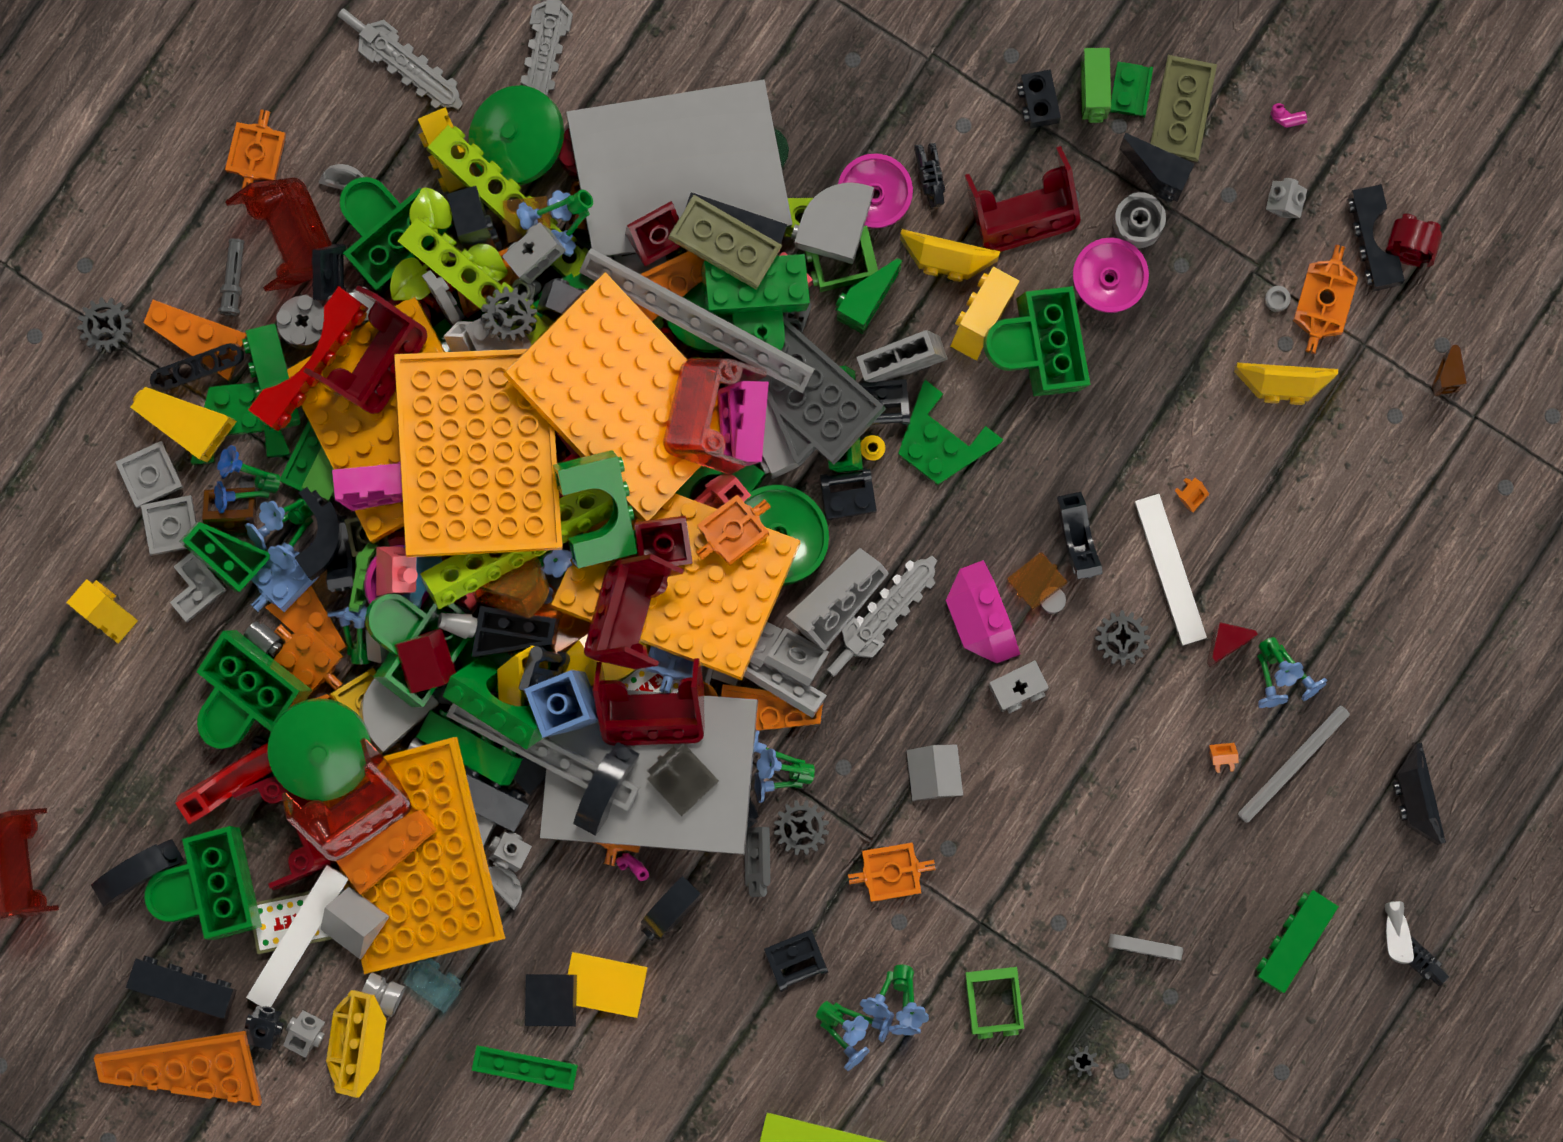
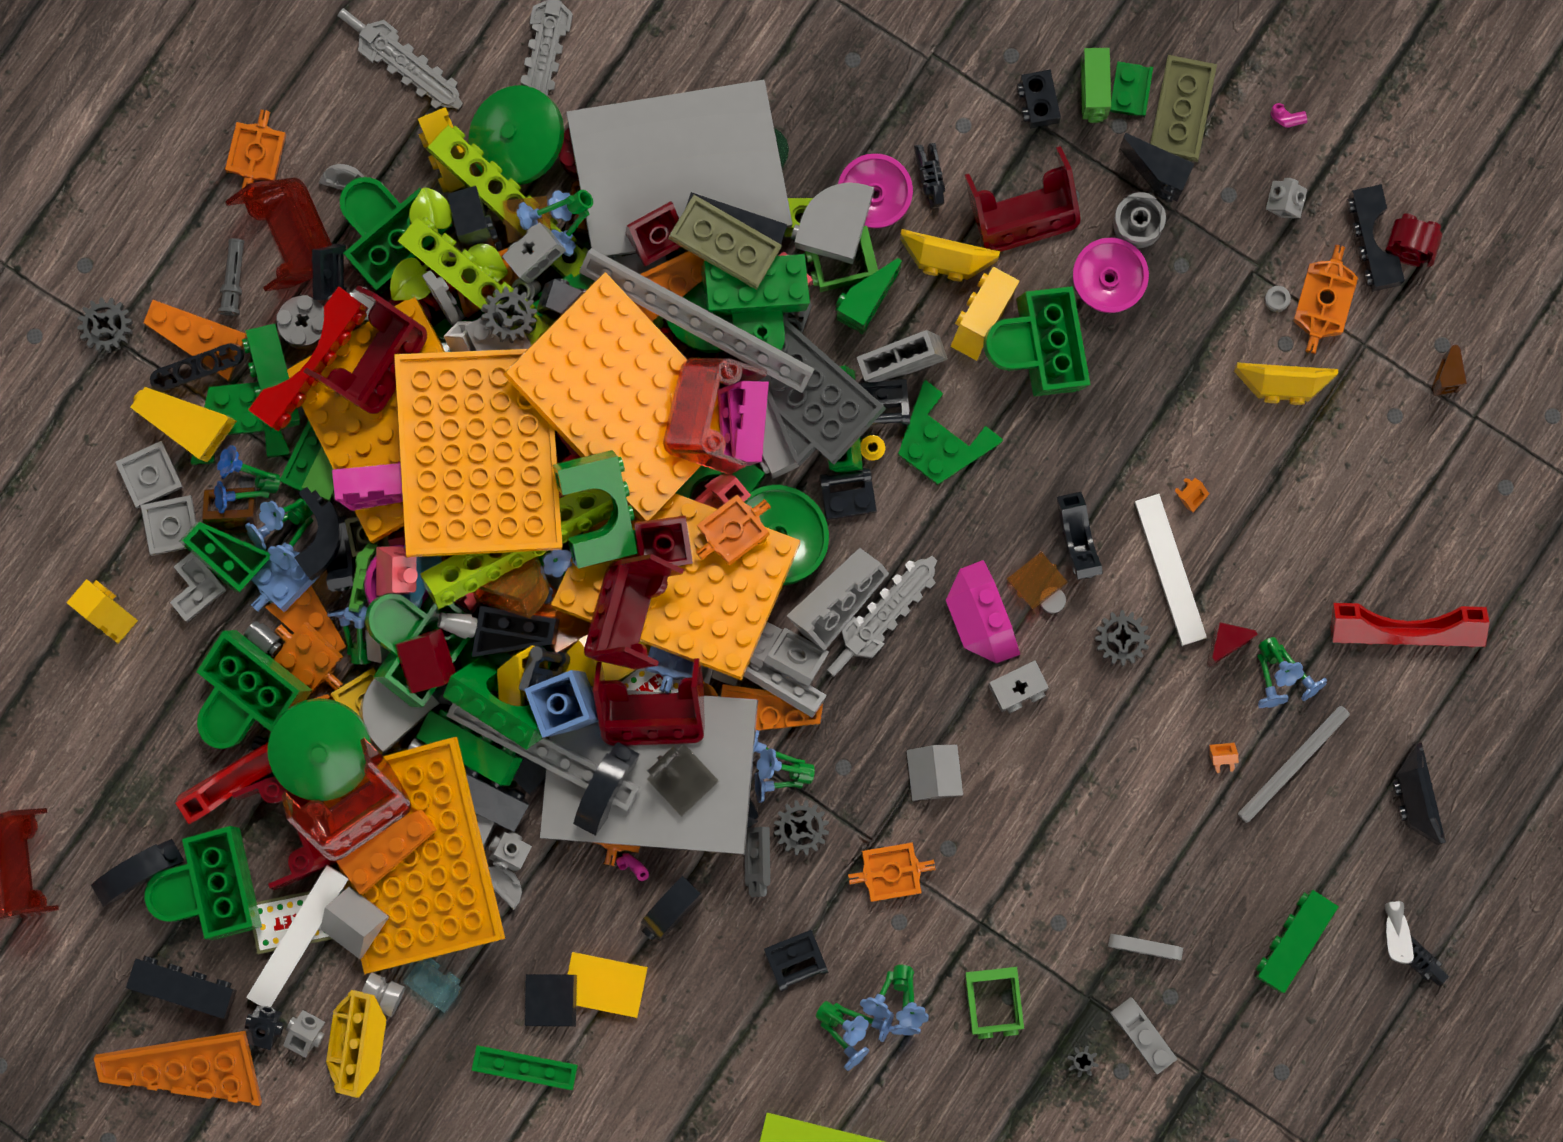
none -> light grey plate [1110,997,1177,1075]
none -> red arch [1330,603,1490,647]

